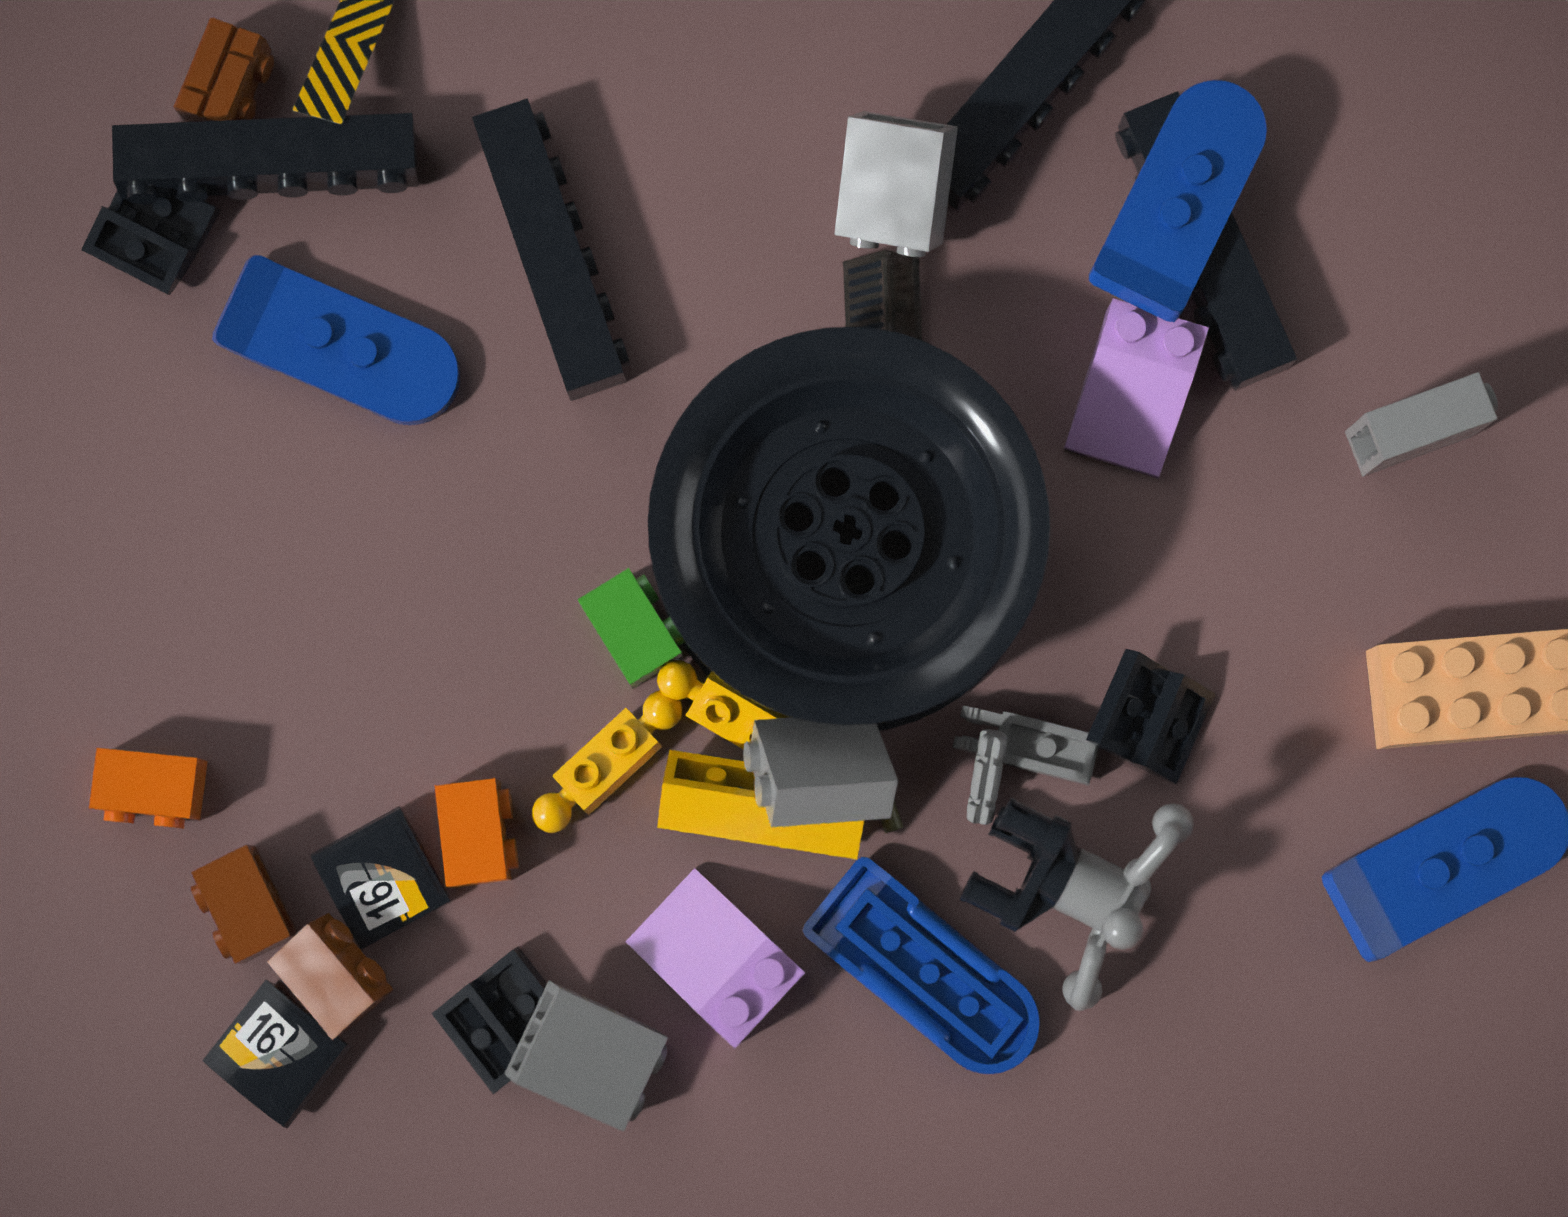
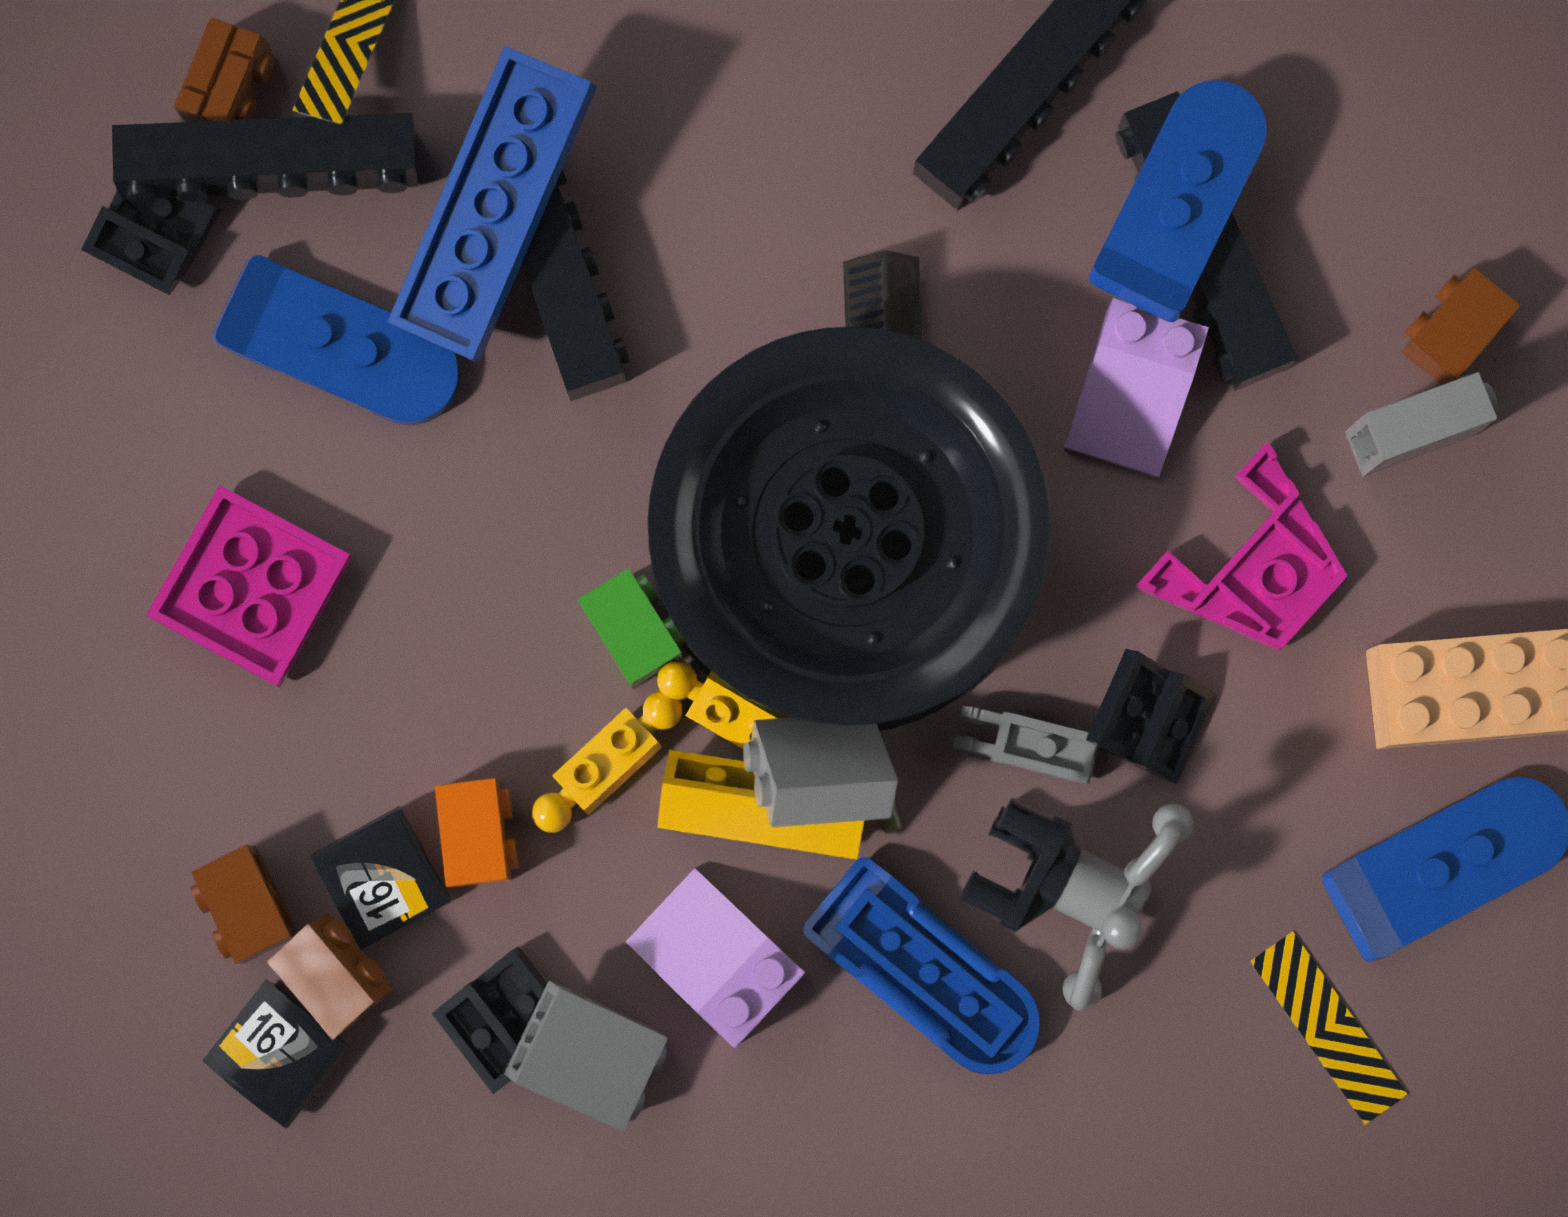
orange brick [89,748,208,829] -> none
light grey brick [834,111,958,257] -> none
light grey axle [967,729,1007,825] -> none
none -> dark pink plate [145,485,353,688]
none -> blue plate [387,46,597,362]
none -> dark pink wing [1136,442,1347,651]
none -> sticker [1250,931,1408,1125]
none -> dark orange brick [1401,268,1520,385]

